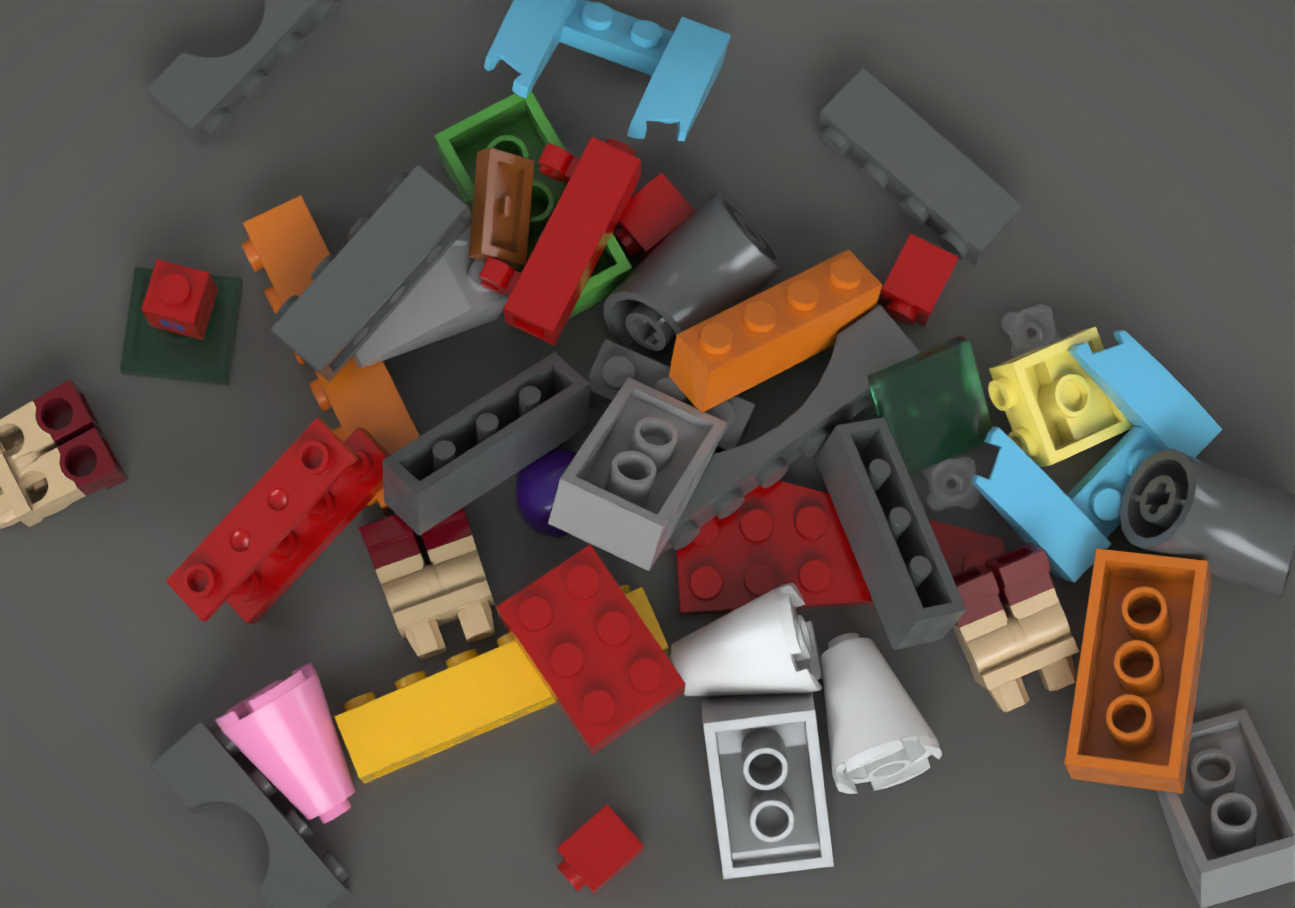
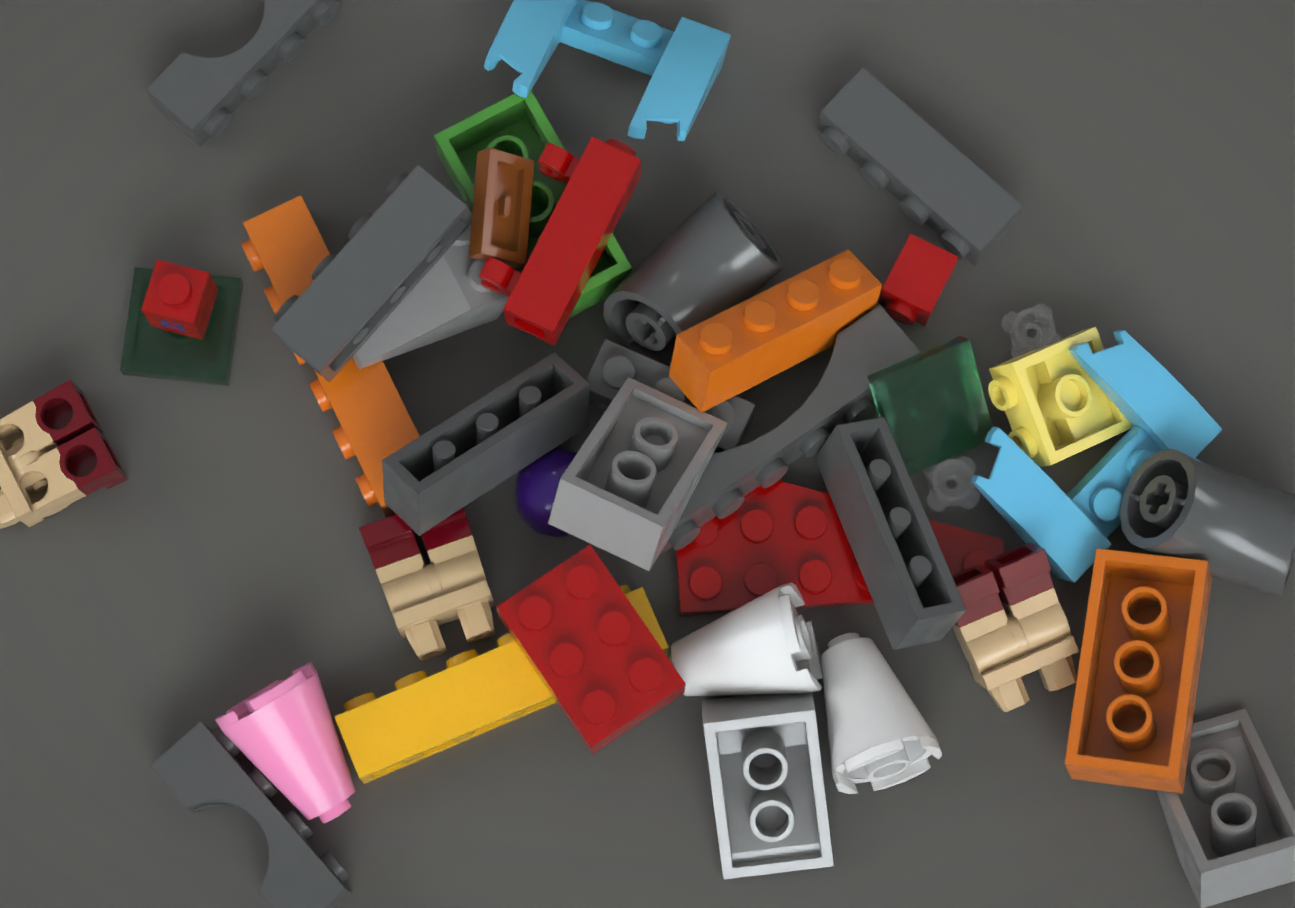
red fence [166,418,390,624] -> none
red brick [556,804,644,895] -> none
red brick [613,173,695,261] -> none

